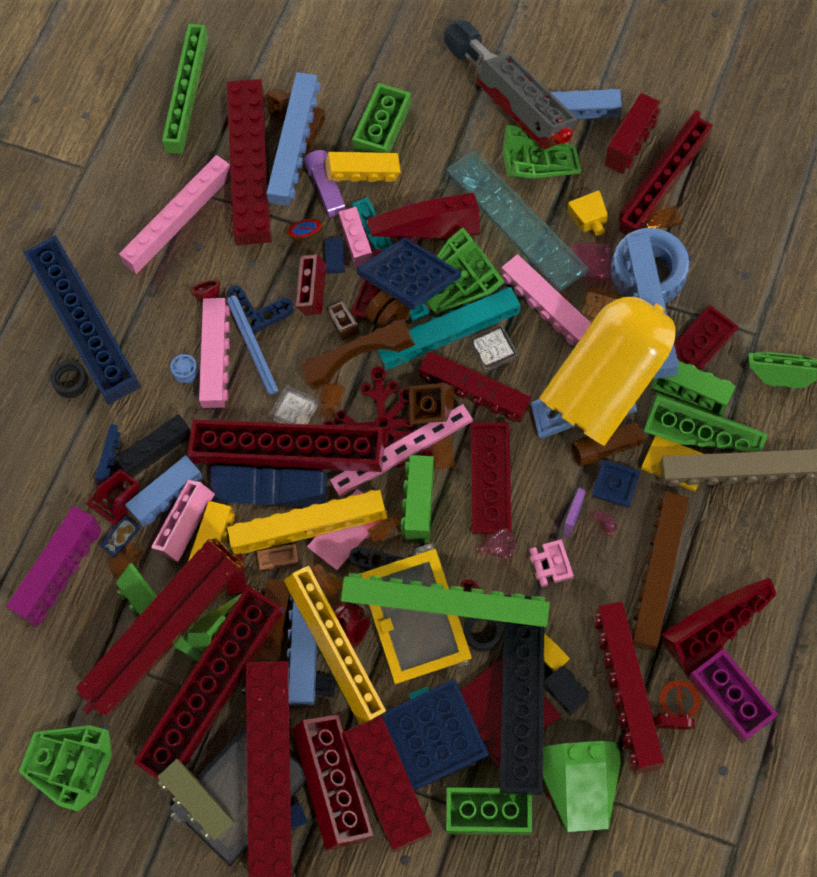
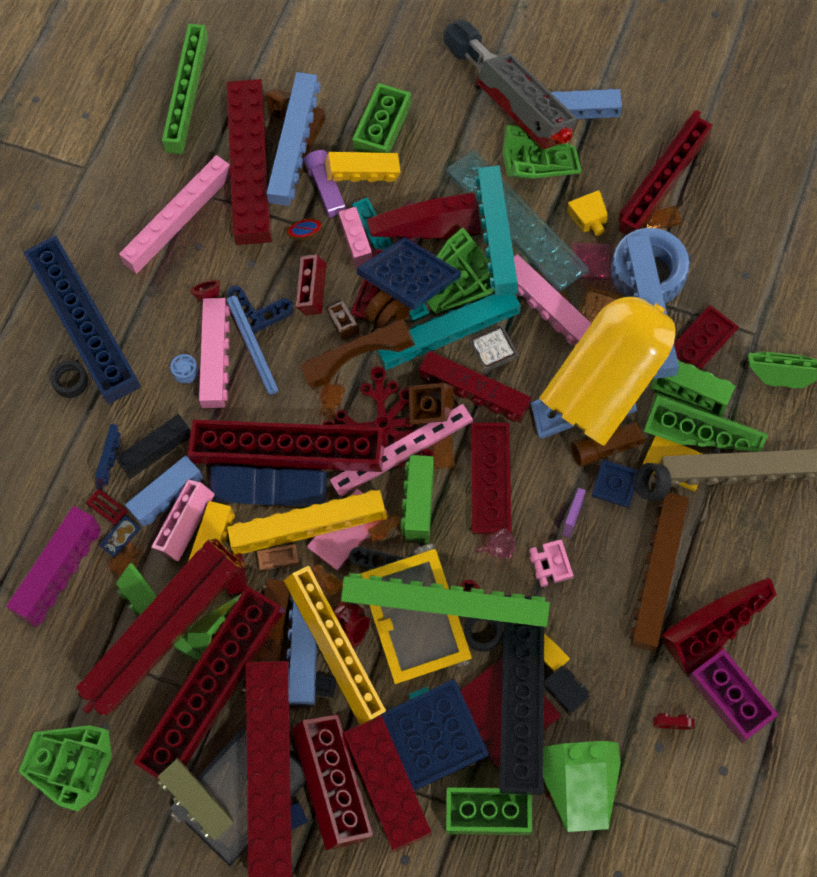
dark red piece [95,469,139,516] -> none
clear tile [268,385,320,424] -> none
dark blue tile [325,237,345,274] -> none
clear pink arm [593,510,617,535] -> none
dark red brick [593,601,664,775] -> none
dark red brick [605,93,661,174] -> none
clear orange piece [660,679,701,717] -> none
none -> teal brick [475,165,518,296]
none -> black tyre [634,463,671,501]

